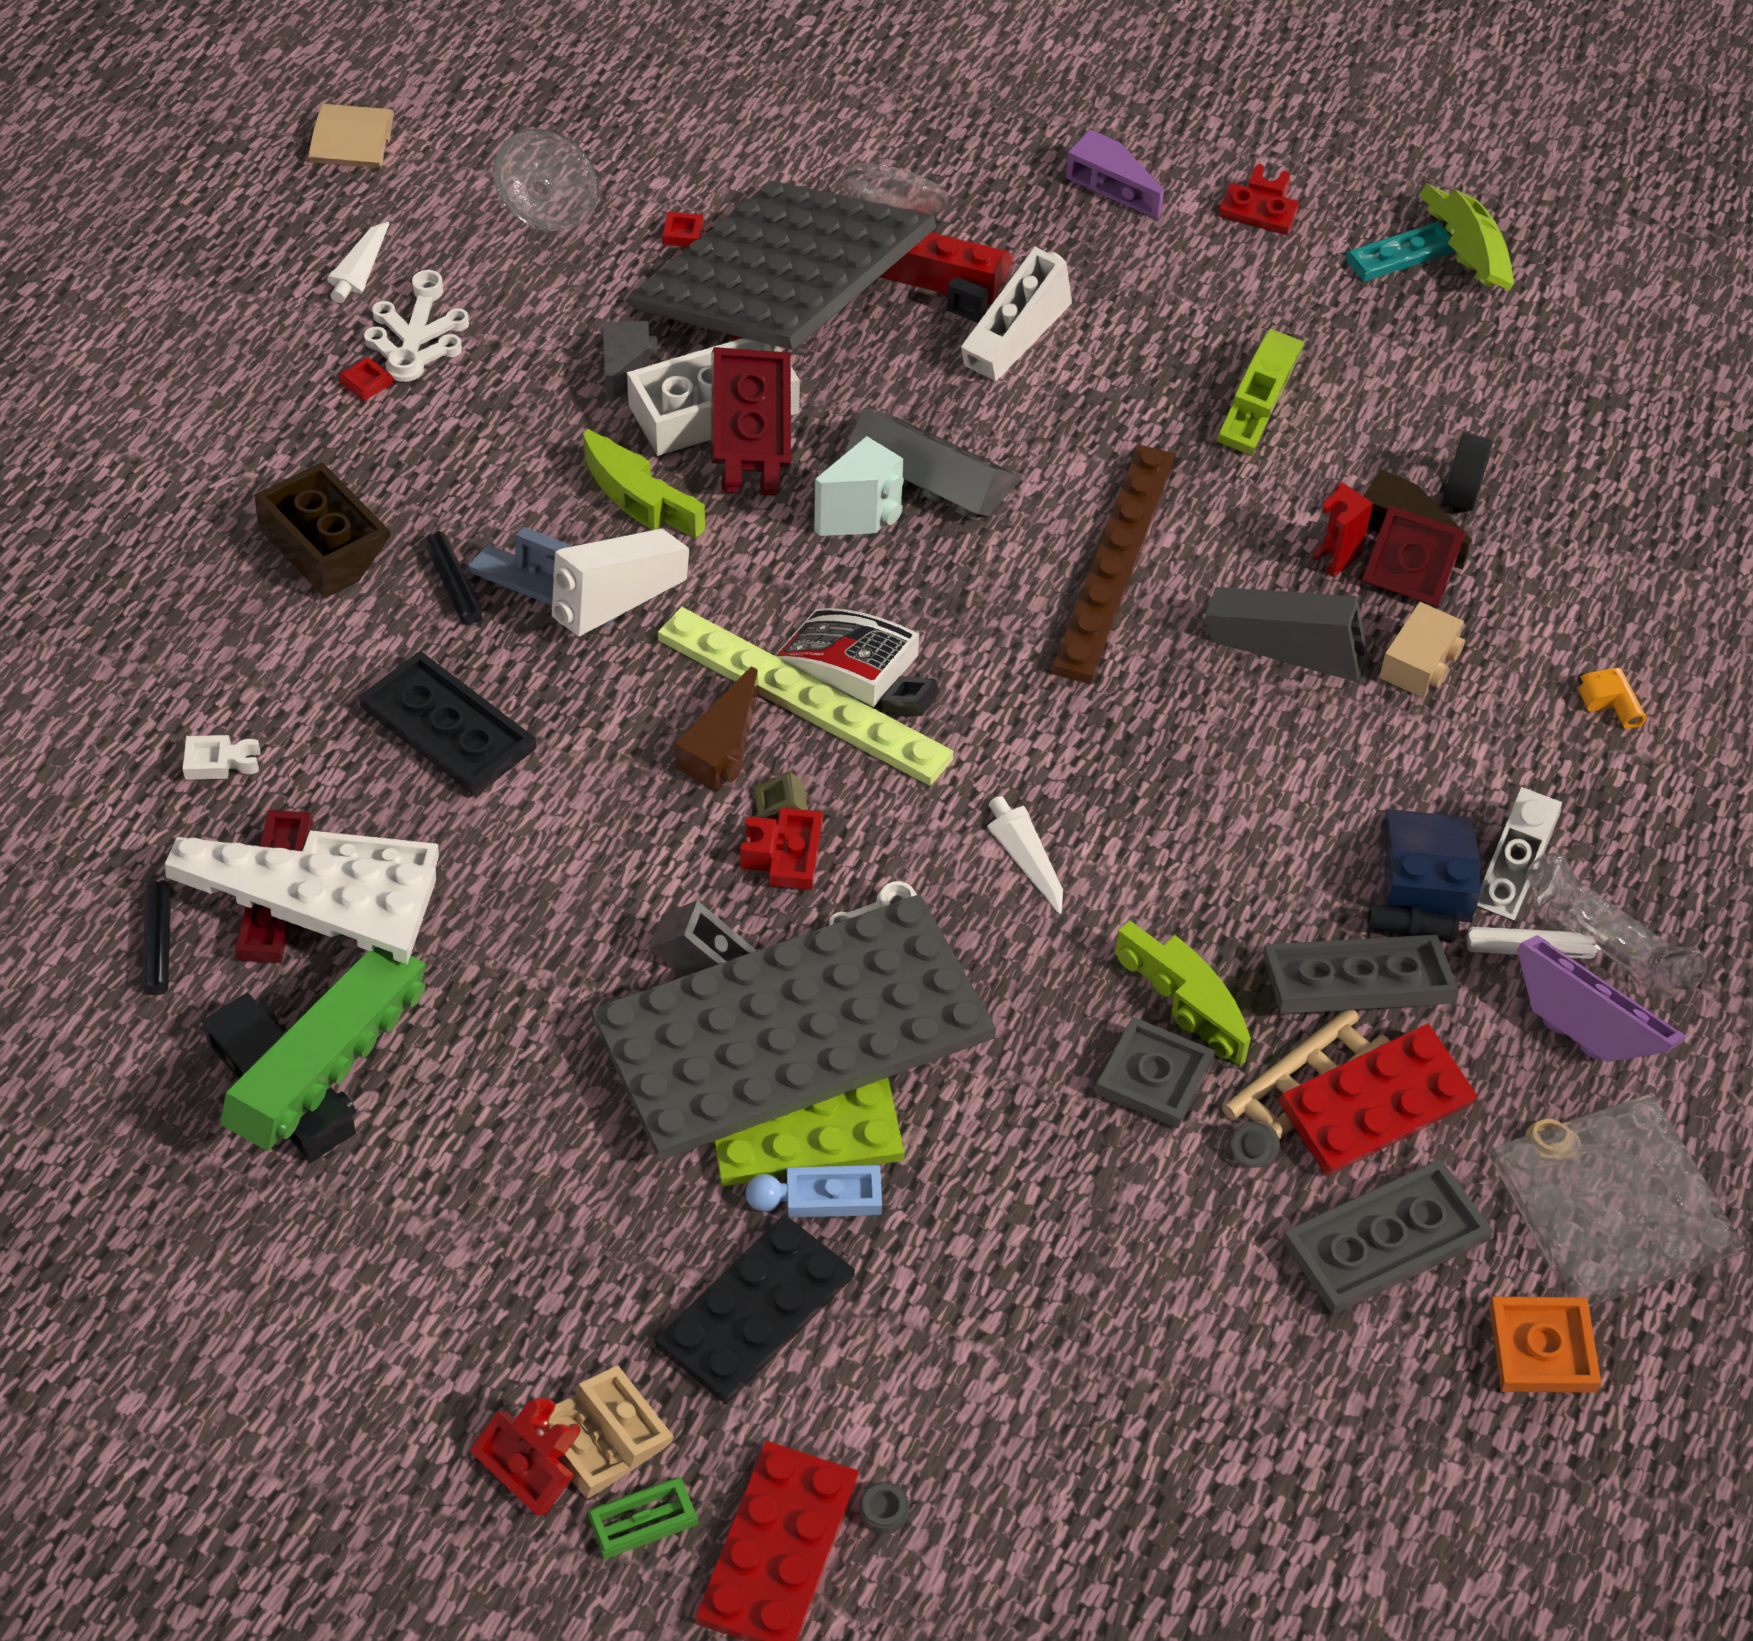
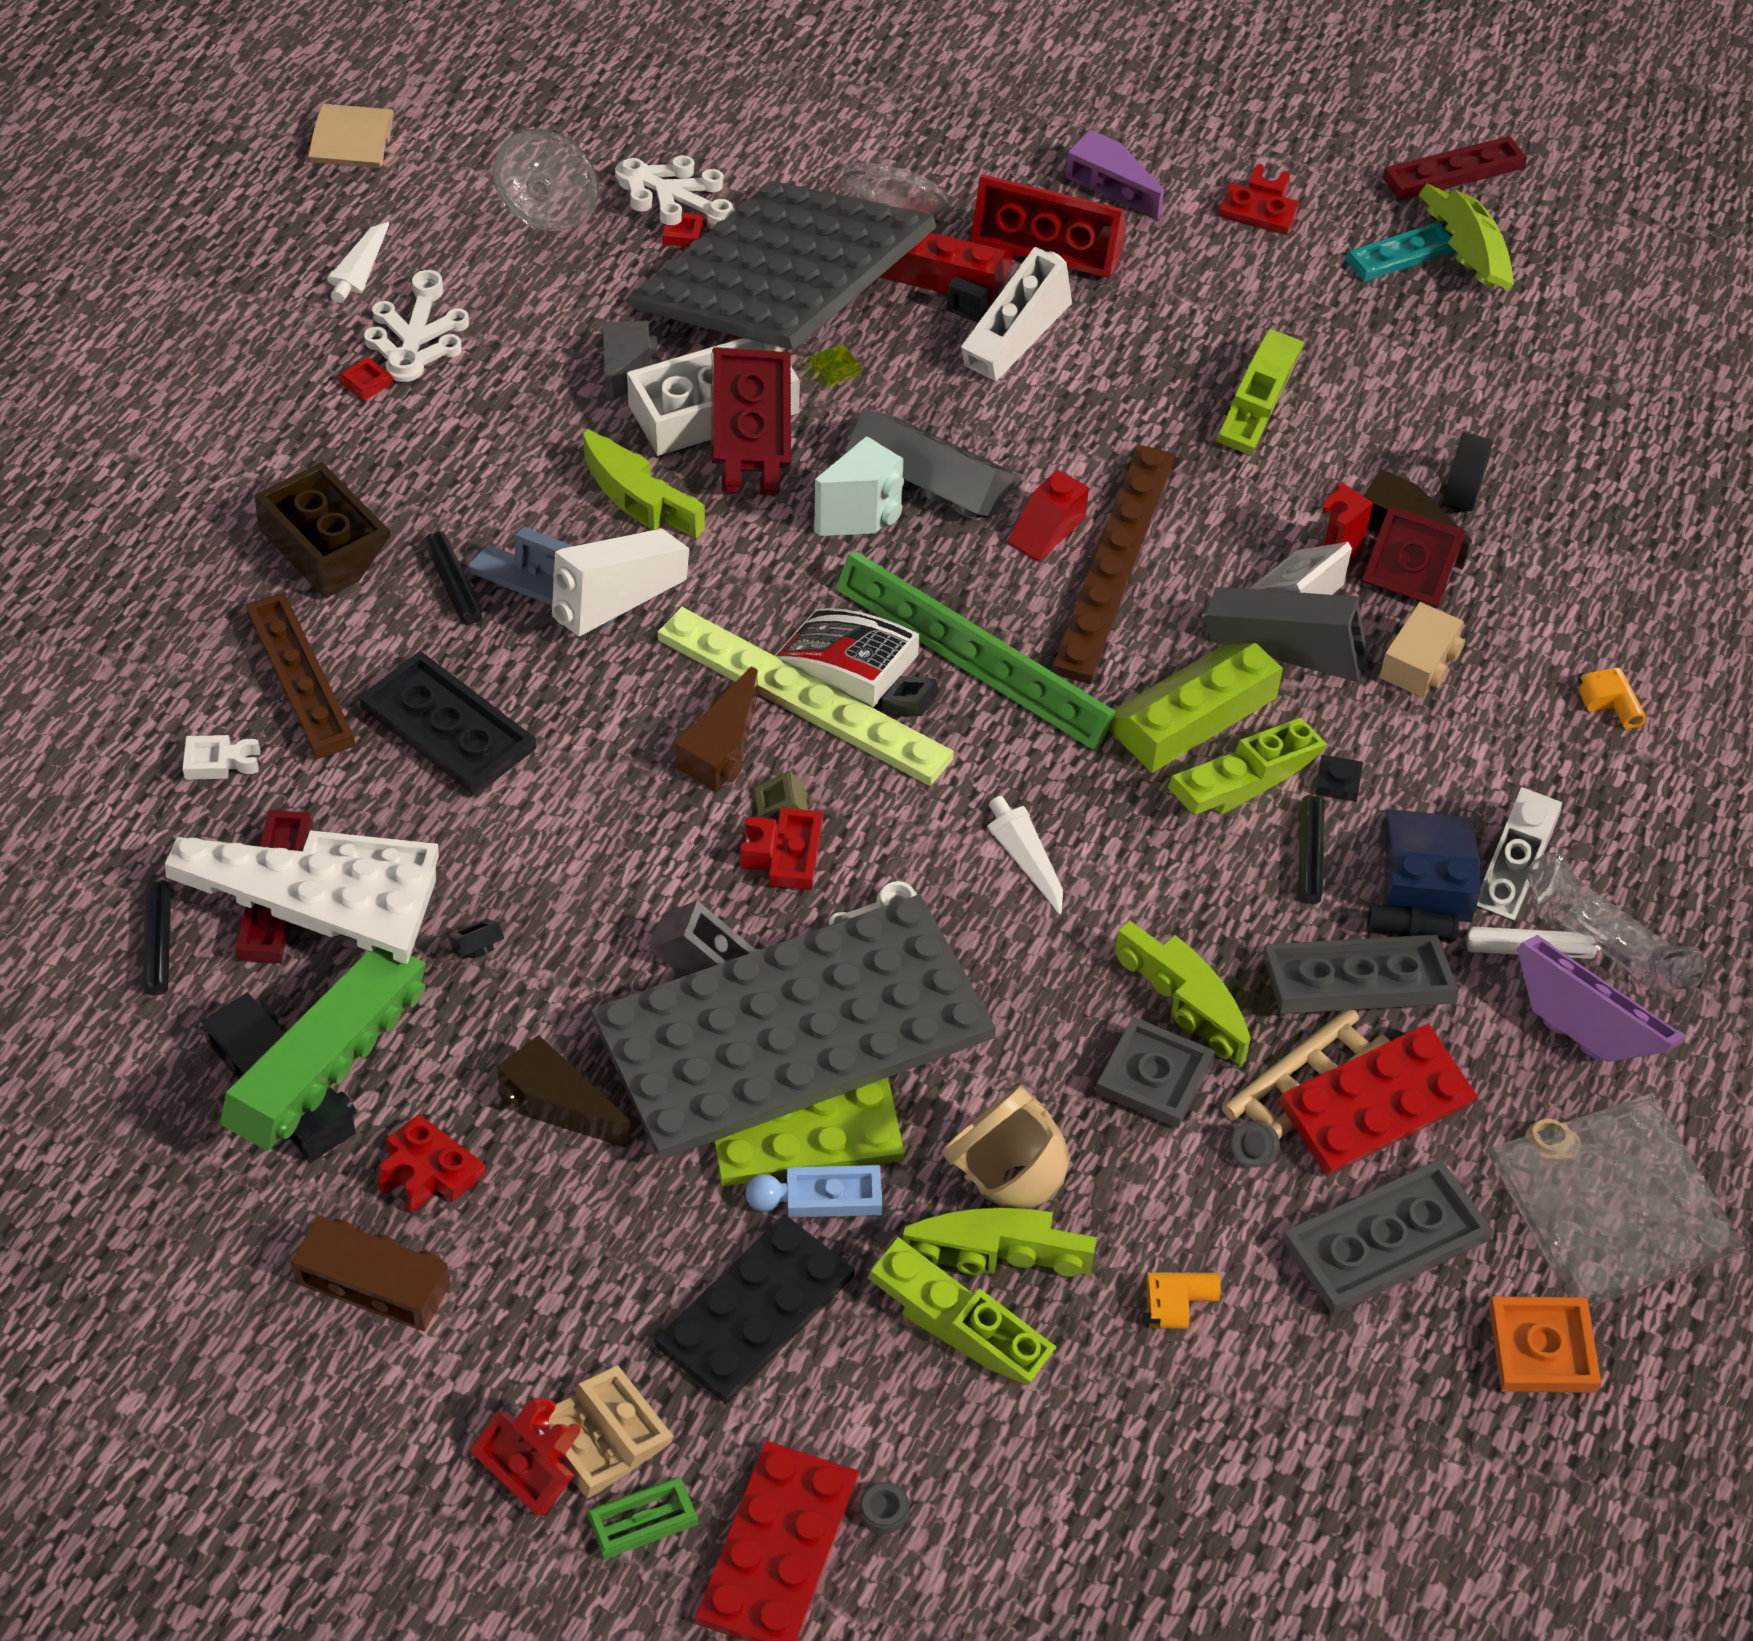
none -> reddish brown plate [246,592,356,760]
none -> reddish brown brick [291,1216,451,1332]
none -> red plate [377,1114,486,1213]
none -> black plate [447,918,504,958]
none -> dark brown slope [497,1035,631,1148]
none -> white plant [615,156,735,230]
none -> clear neon green tile [810,344,862,387]
none -> bright green plate [836,552,1116,750]
none -> lime slope [867,1237,1056,1386]
none -> lime slope [903,1208,1097,1277]
none -> tan piece [941,1084,1070,1209]
none -> red slope [970,174,1126,278]
none -> red slope [1007,469,1089,562]
none -> lime slope [1108,643,1283,773]
none -> light orange piece [1142,1272,1221,1329]
none -> lime slope [1168,717,1327,815]
none -> white slope [1249,542,1352,595]
none -> black axle [1298,795,1325,904]
none -> black plate [1315,754,1363,802]
none -> dark red plate [1383,136,1527,200]

